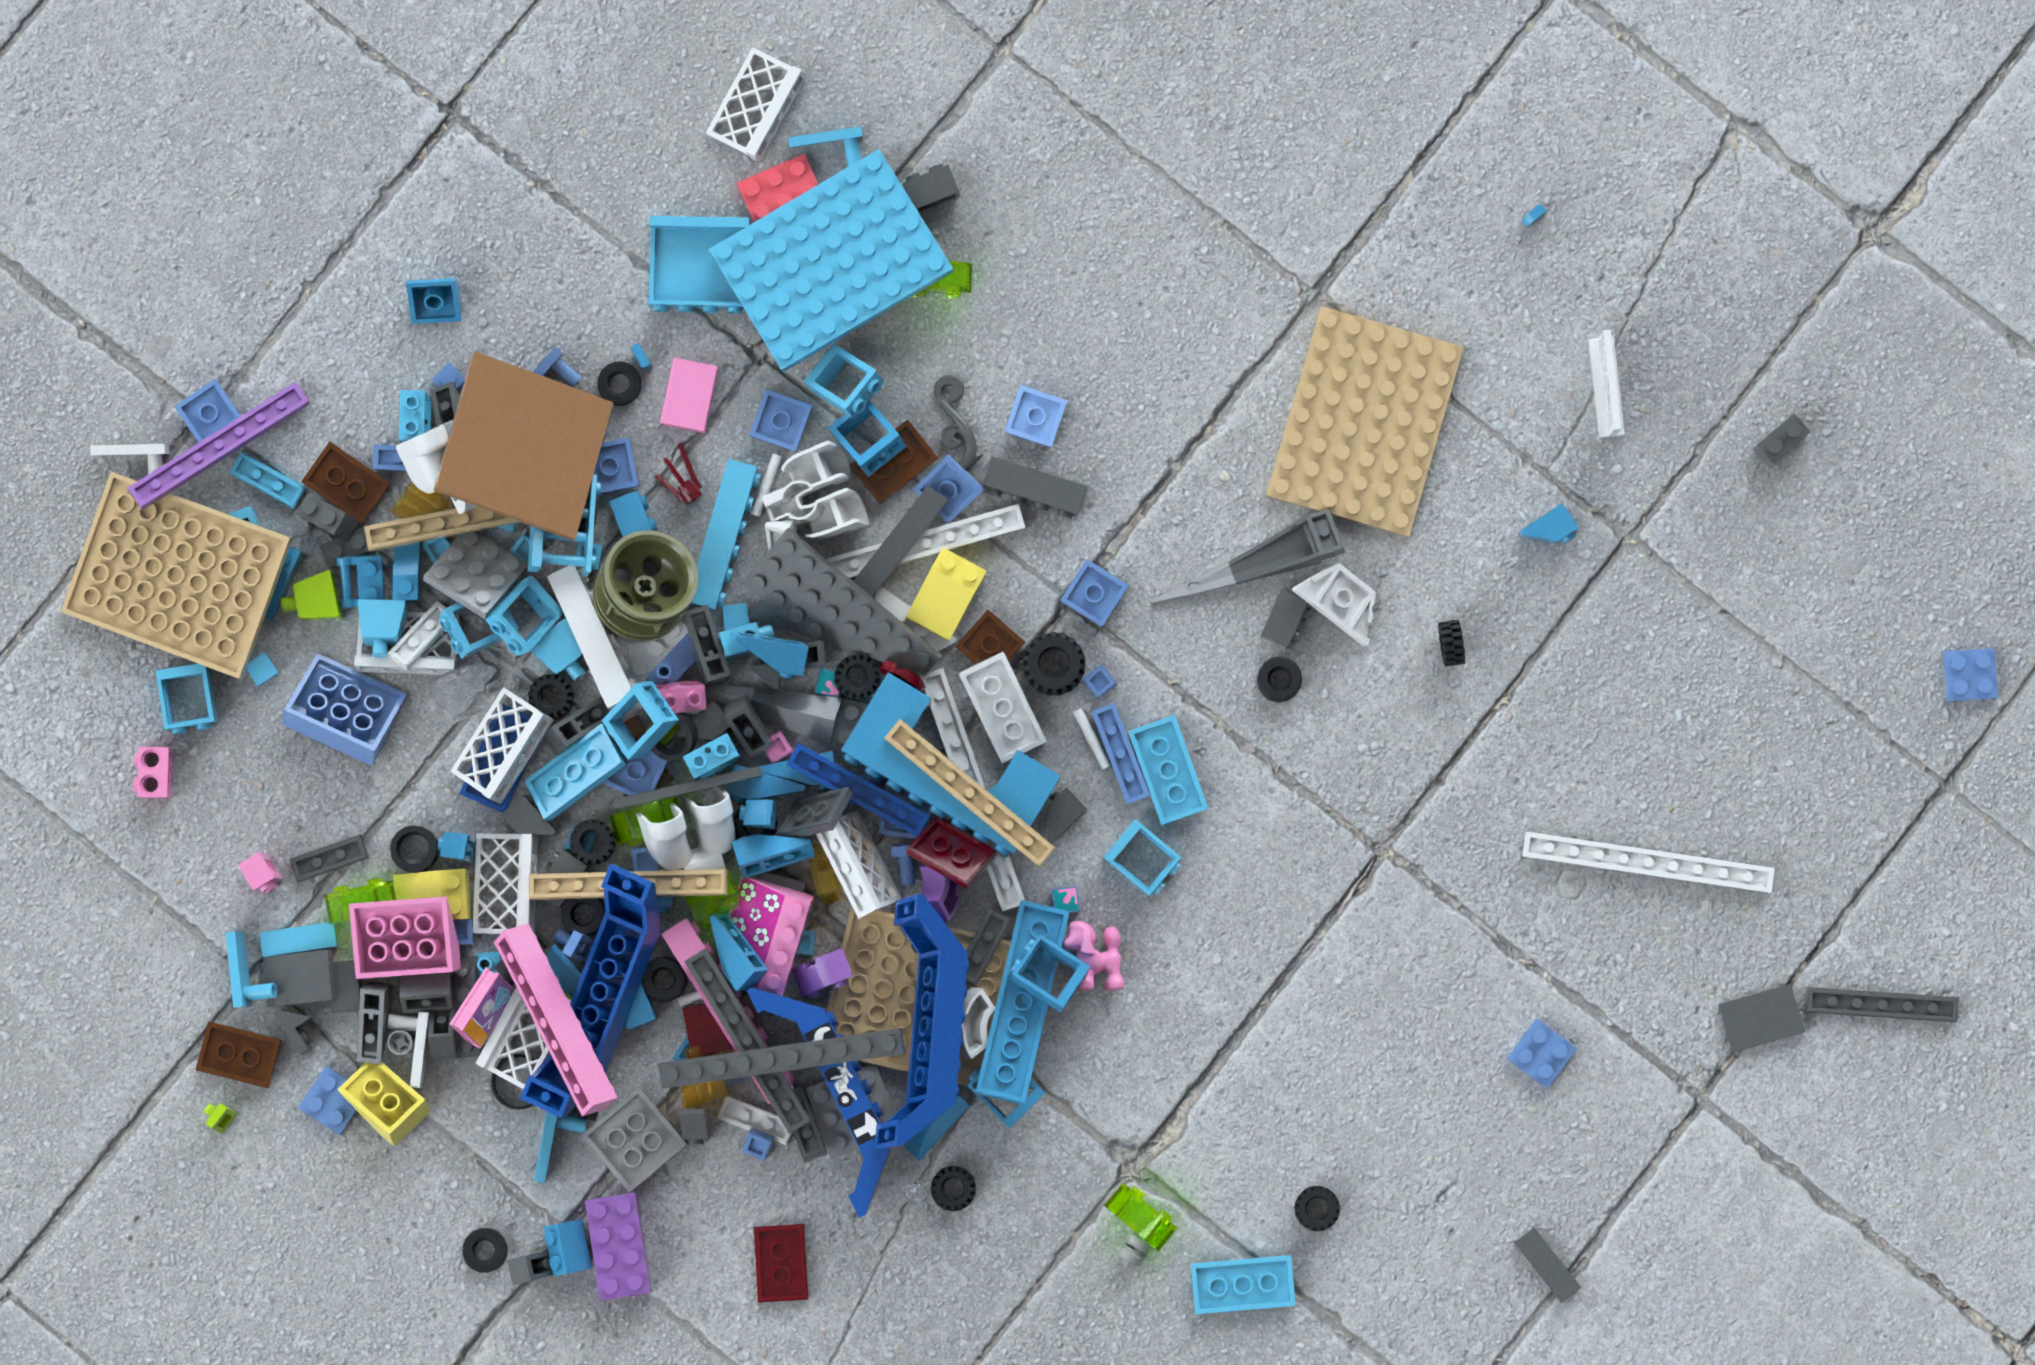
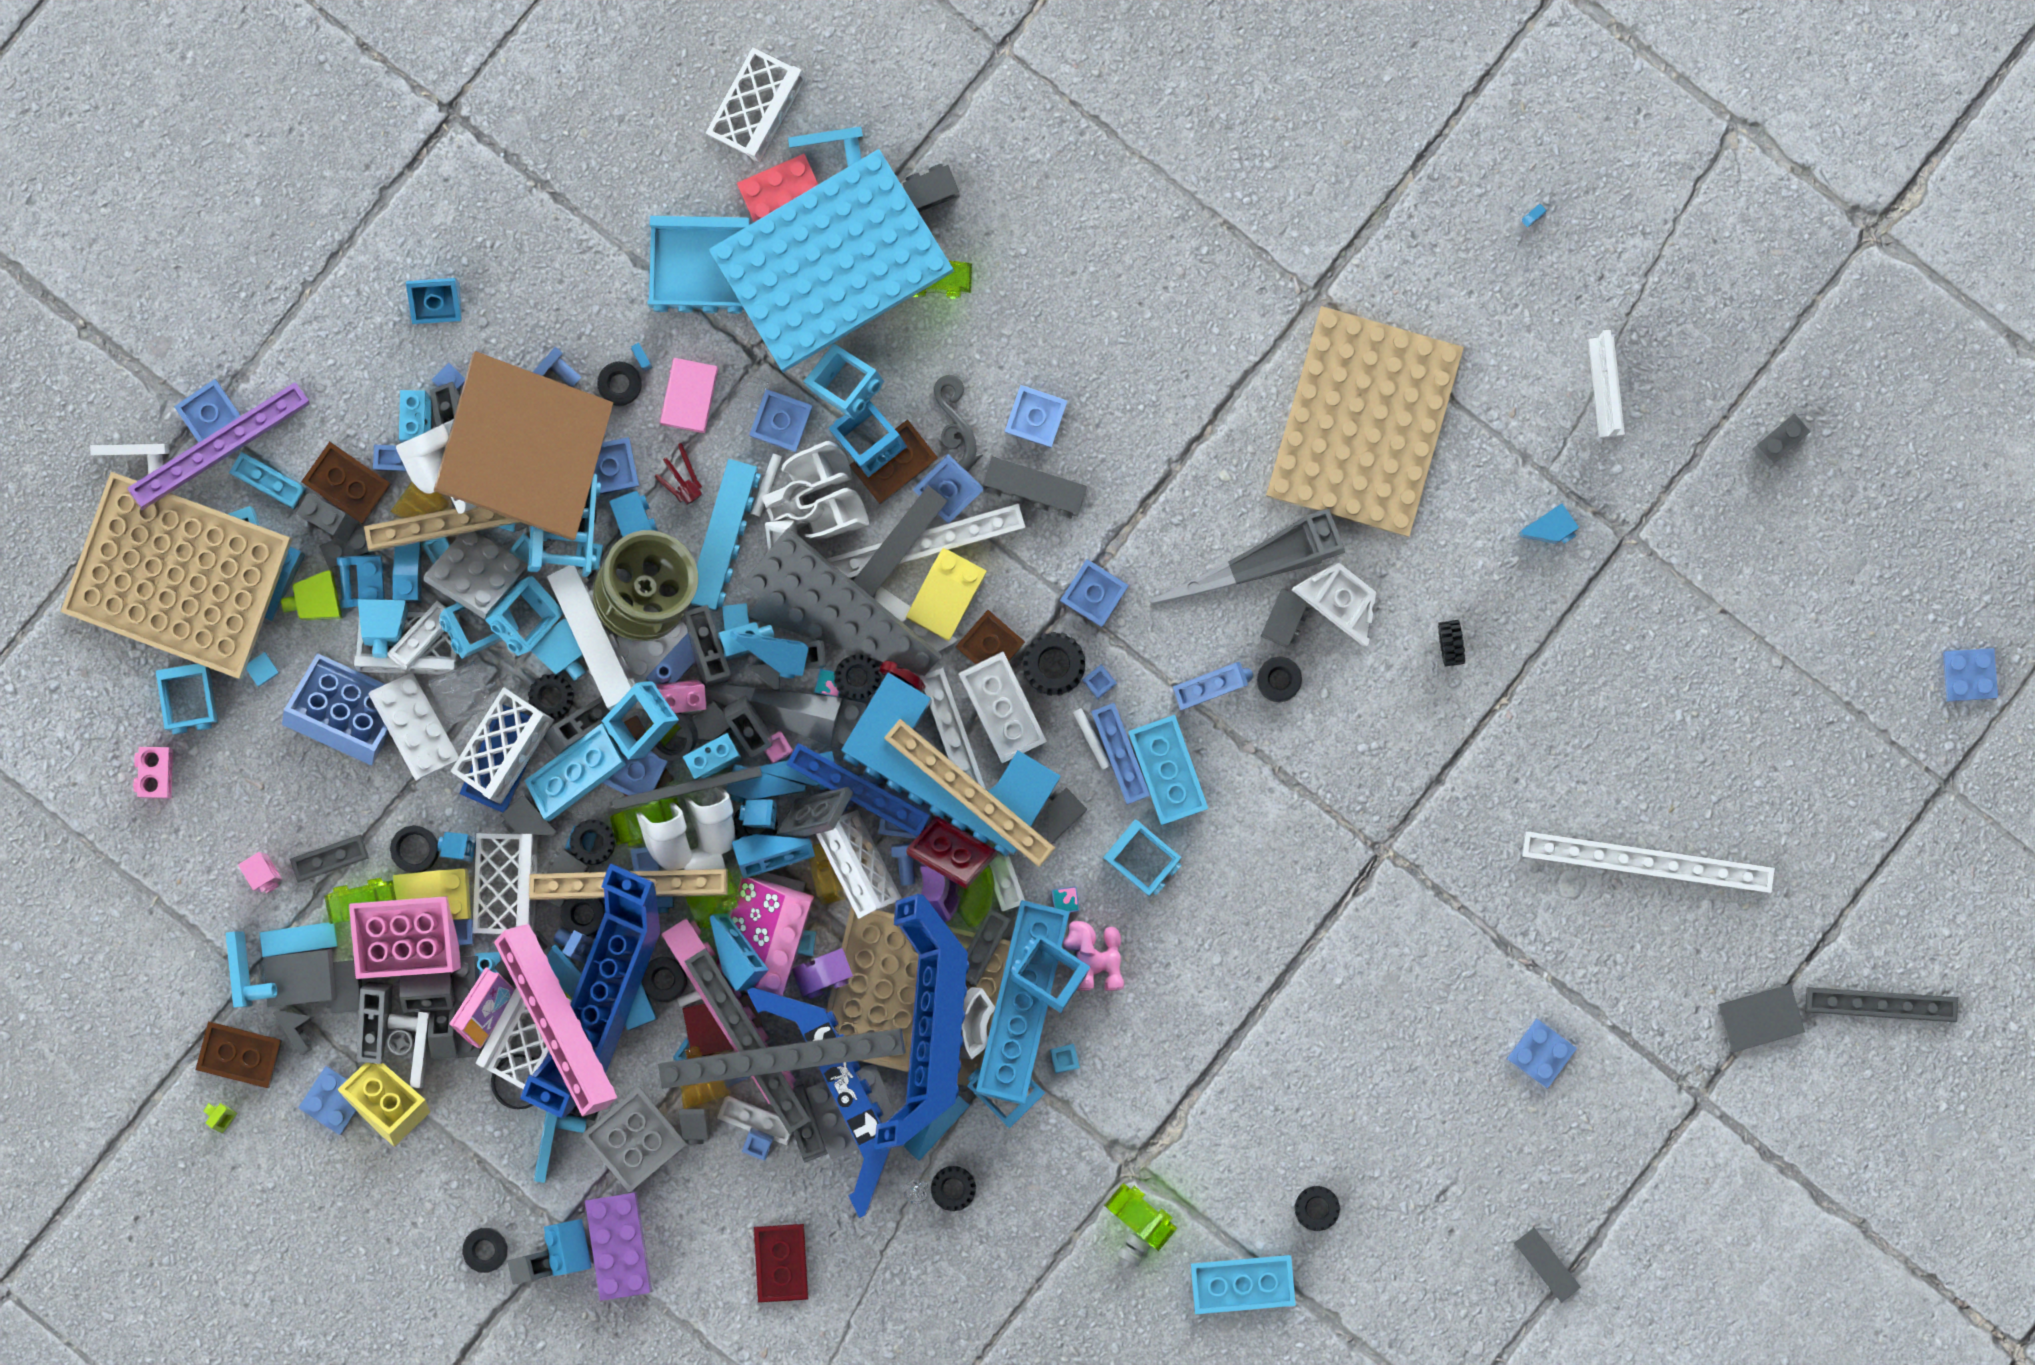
none -> white plate [369,672,459,781]
none -> clear neon green brick [956,865,995,927]
none -> medium azure tile [1050,1044,1080,1074]
none -> medium blue piece [1173,662,1253,710]

